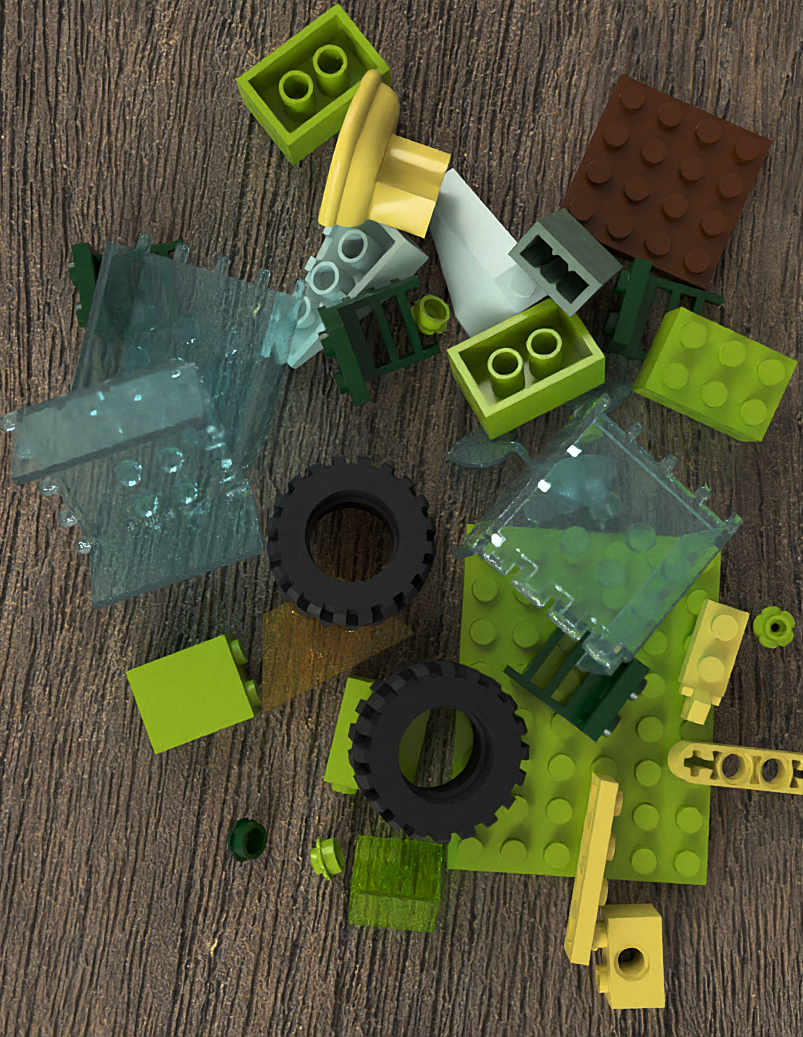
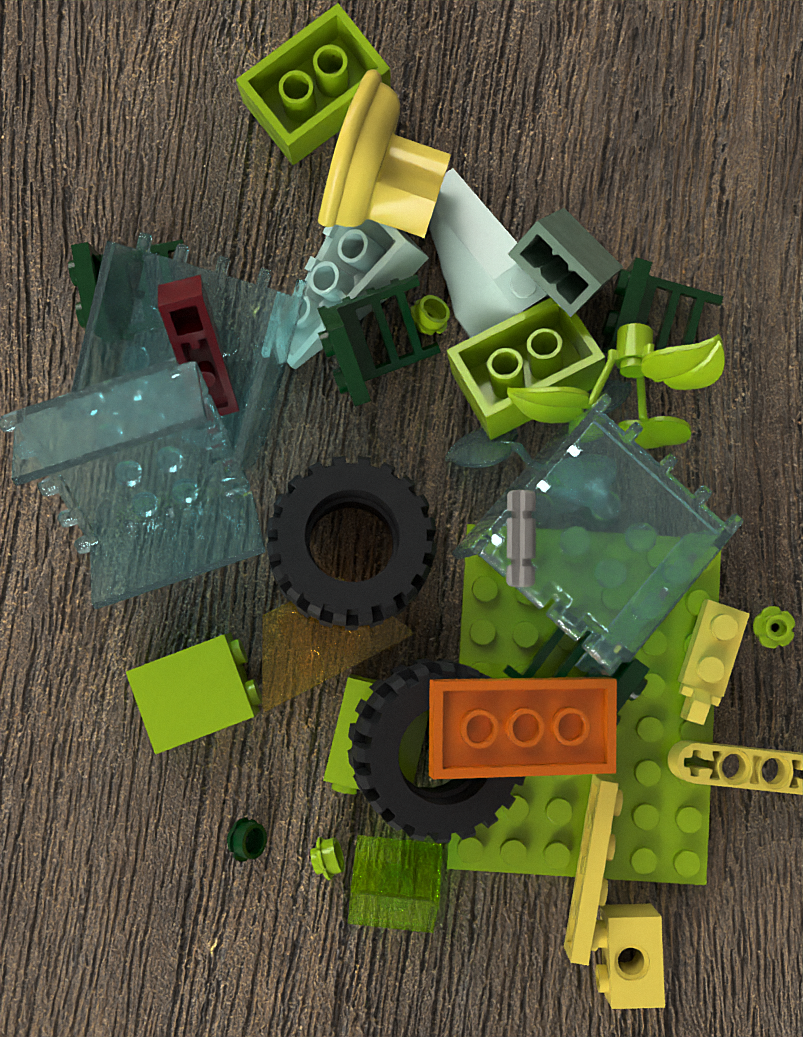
reddish brown plate [559,74,773,291] -> none
lime brick [631,307,798,442] -> none
none -> dark red slope [158,274,240,422]
none -> orange plate [429,677,617,779]
none -> light grey axle [506,490,536,587]
none -> lime plant [507,323,725,449]

